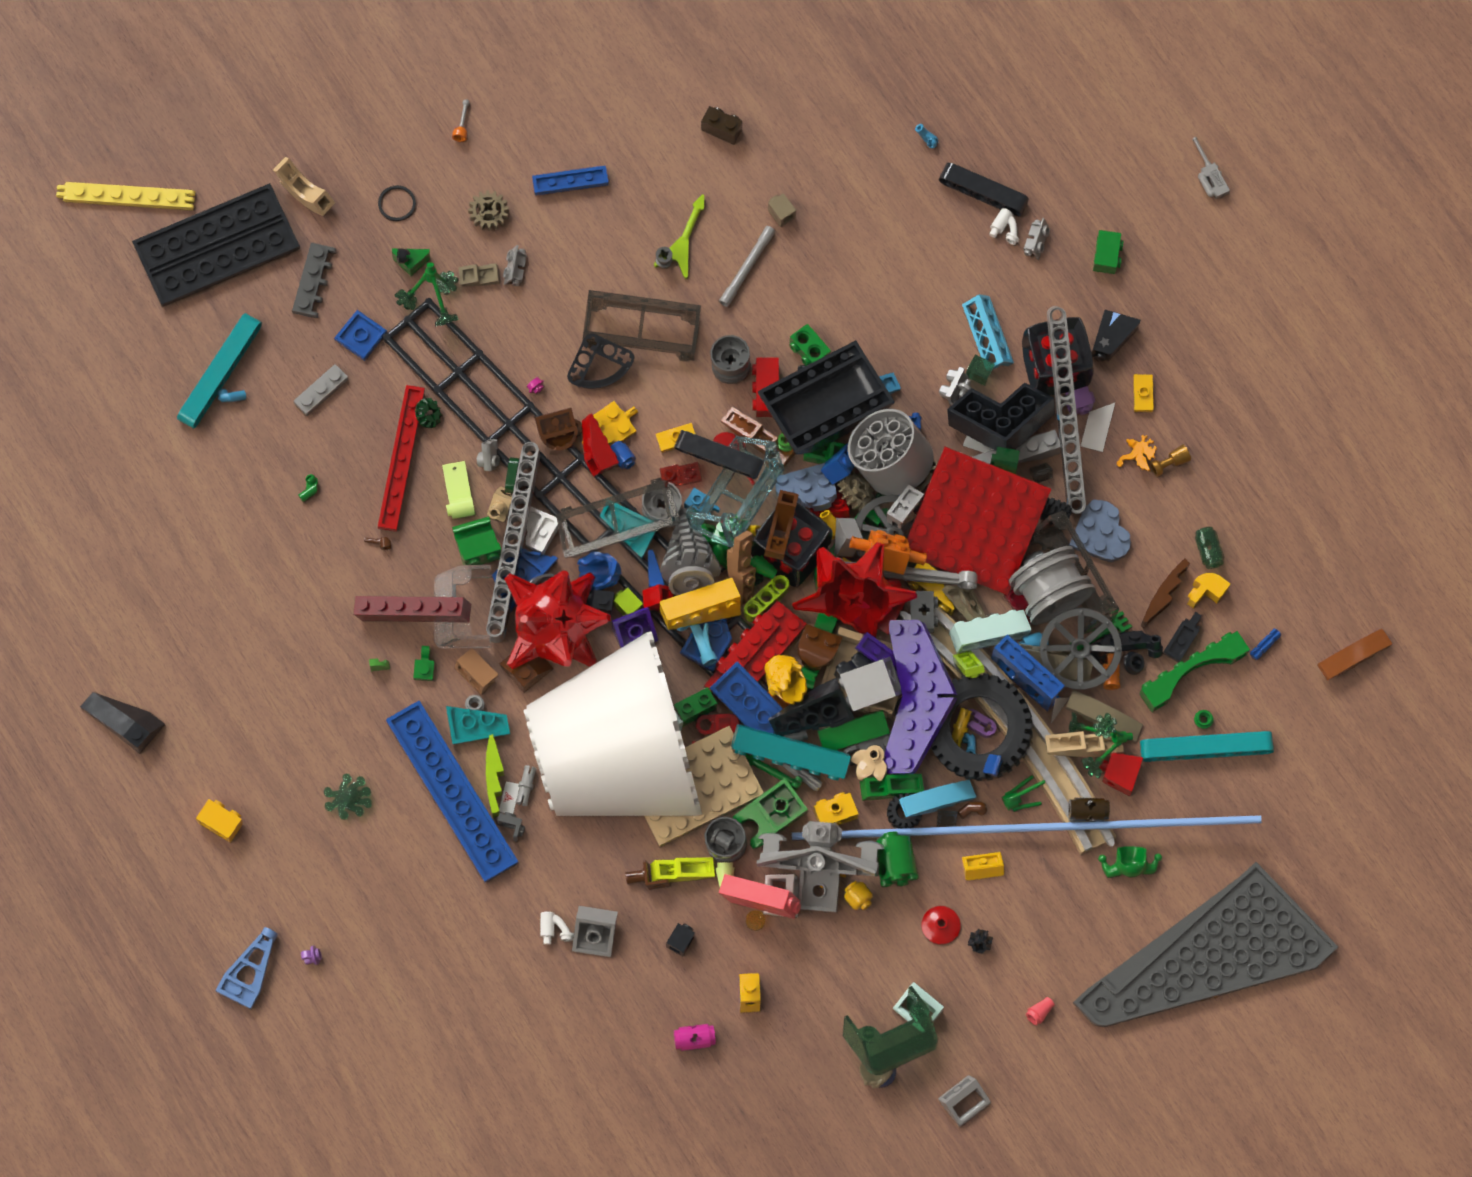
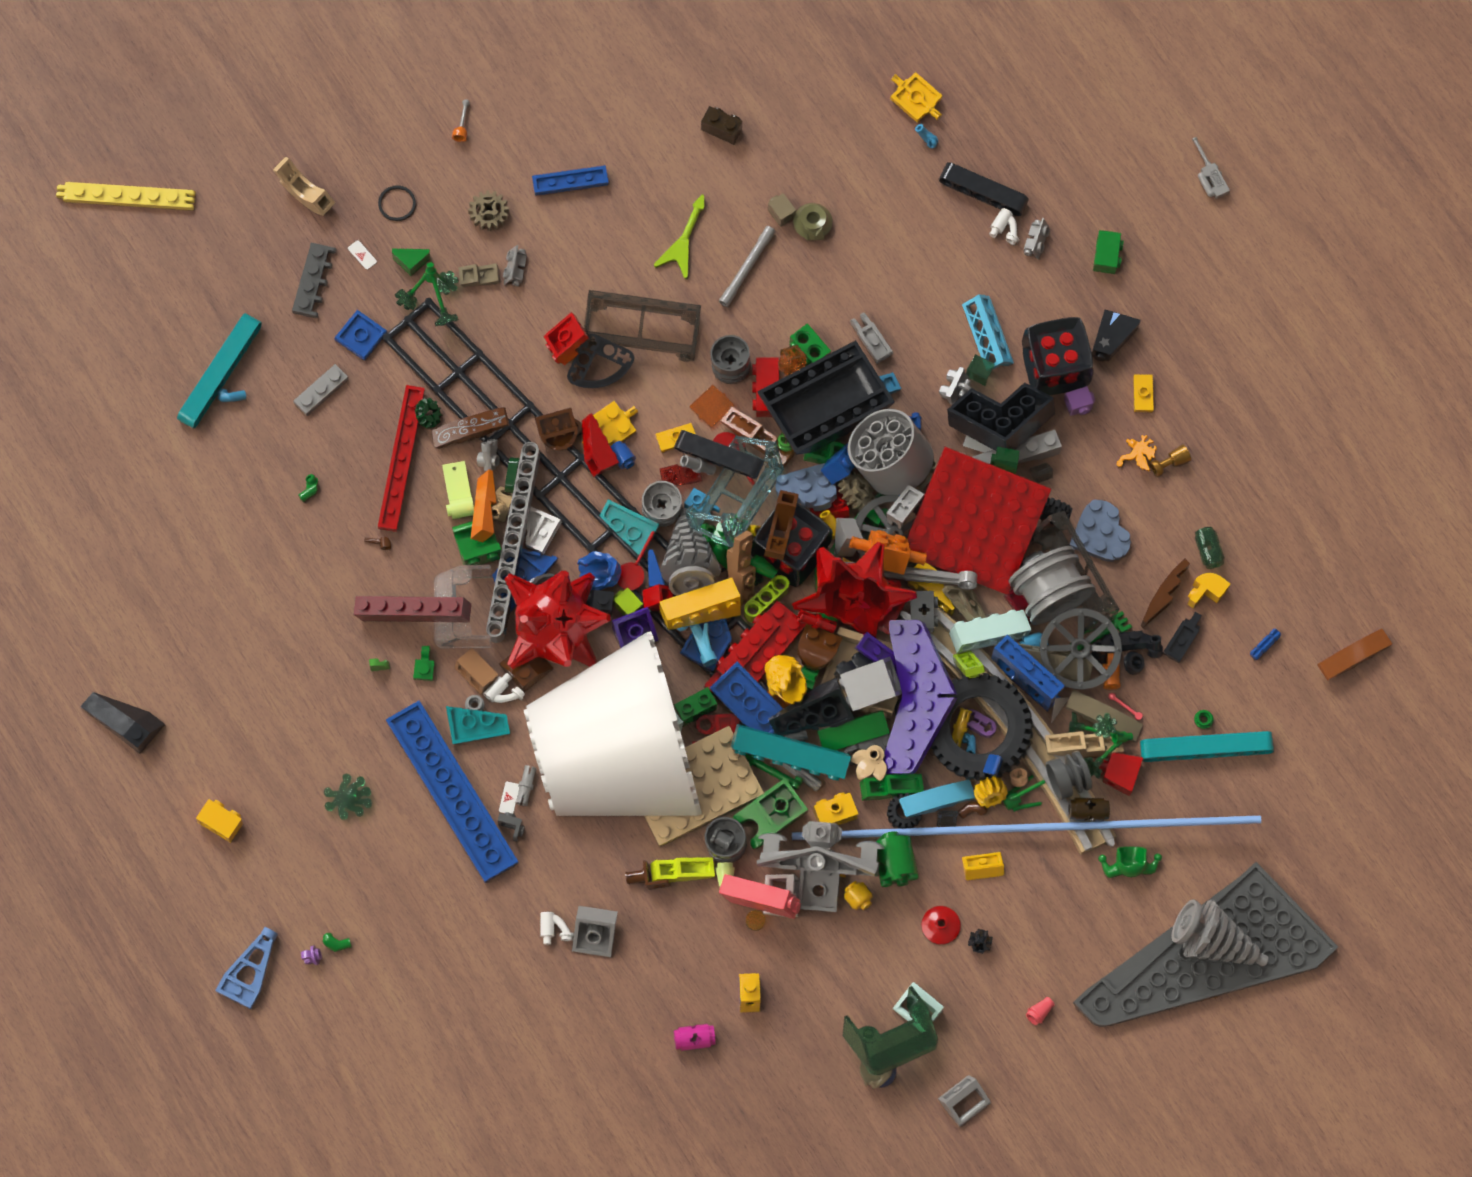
black plate [132,183,300,307] -> none
black hinge [397,248,411,264] -> none
lime slope [486,734,504,818] -> none
dark pink plate [527,377,544,394] -> none
clear smoke windscreen [556,478,681,558] -> none
dark grey bush [656,247,672,268] -> none
black brick [666,923,695,957] -> none
light grey beam [1047,306,1086,514] -> none
white sticker [1081,403,1115,452] -> none
green arch [1139,631,1250,713] -> none
none -> green arm [323,933,352,952]
none -> white sticker [348,240,377,270]
none -> reddish brown slope [431,407,509,449]
none -> orange slope [471,470,497,542]
none -> white plant [483,673,525,703]
none -> red plate [544,312,589,366]
none -> red piece [618,531,655,590]
none -> light grey pin [680,455,716,475]
none -> clear orange piece [689,385,735,428]
none -> clear orange brick [778,345,807,376]
none -> olive piece [793,203,832,241]
none -> red pin [797,609,837,633]
none -> light grey hinge [850,312,893,364]
none -> yellow plate [890,72,943,123]
none -> yellow gear [974,776,1008,808]
none -> light nougat bush [1010,768,1028,787]
none -> dark grey wheel [1045,751,1092,800]
none -> coral hinge [1108,693,1143,720]
none -> light grey plant [1172,899,1269,966]

